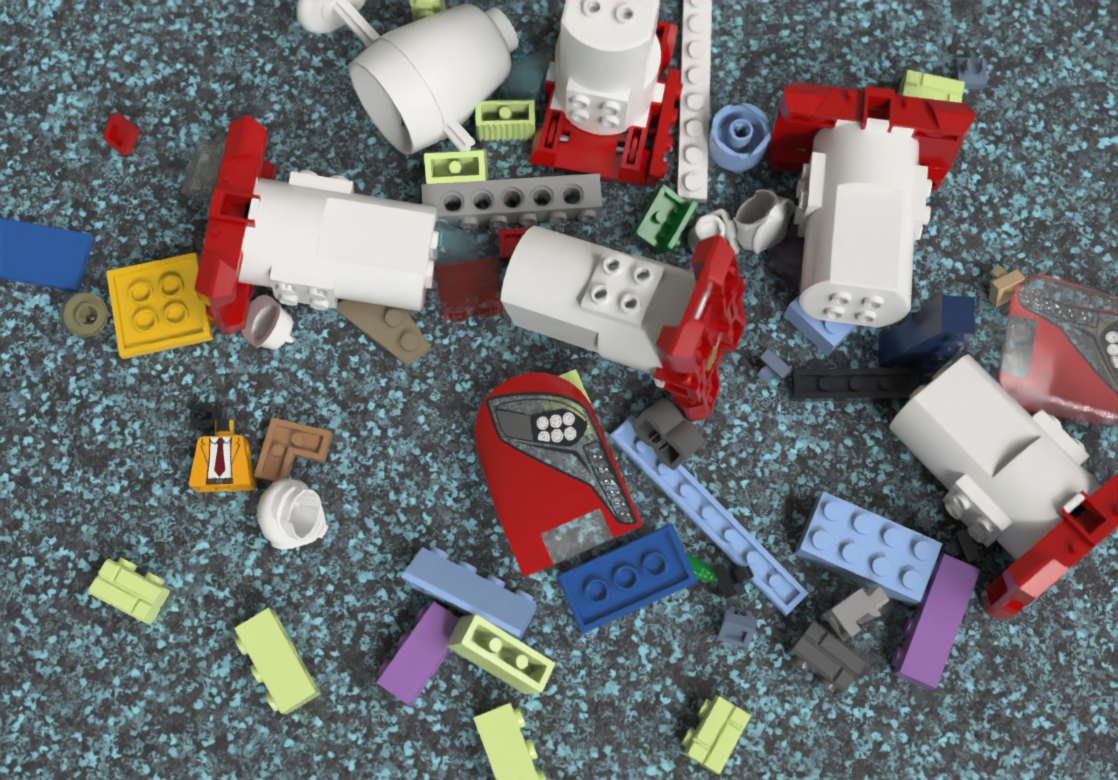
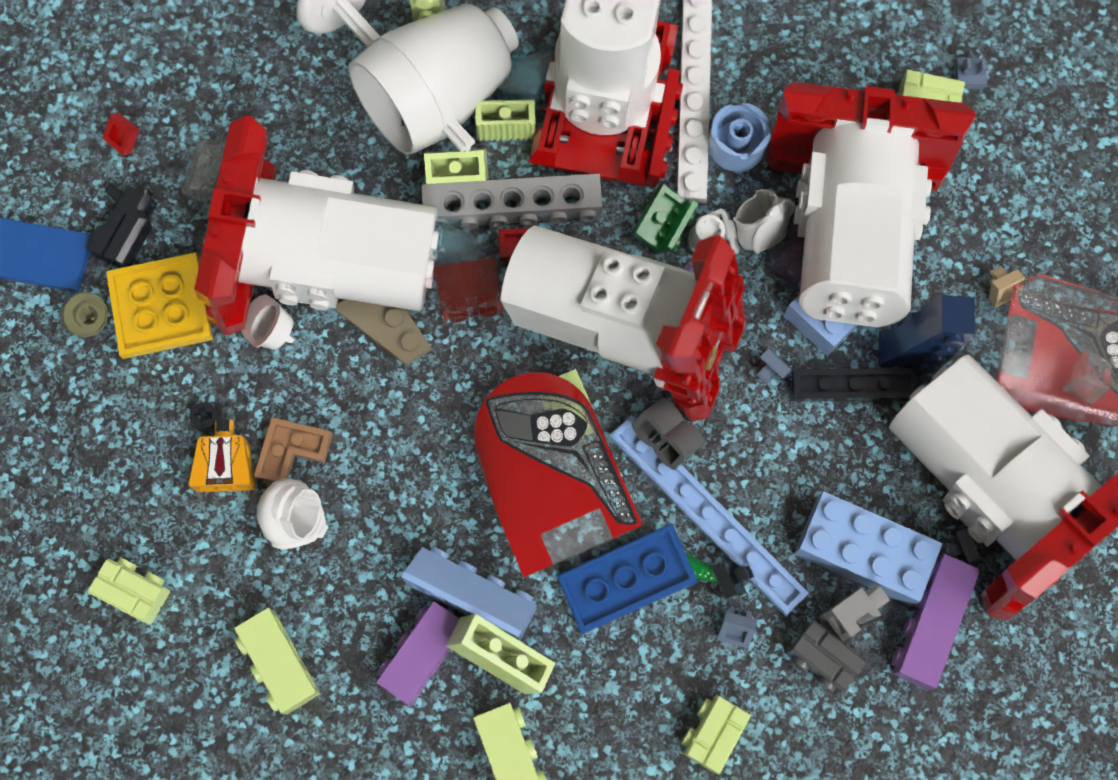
none -> black piece [85,183,157,268]
none -> clear slope [1063,349,1112,404]

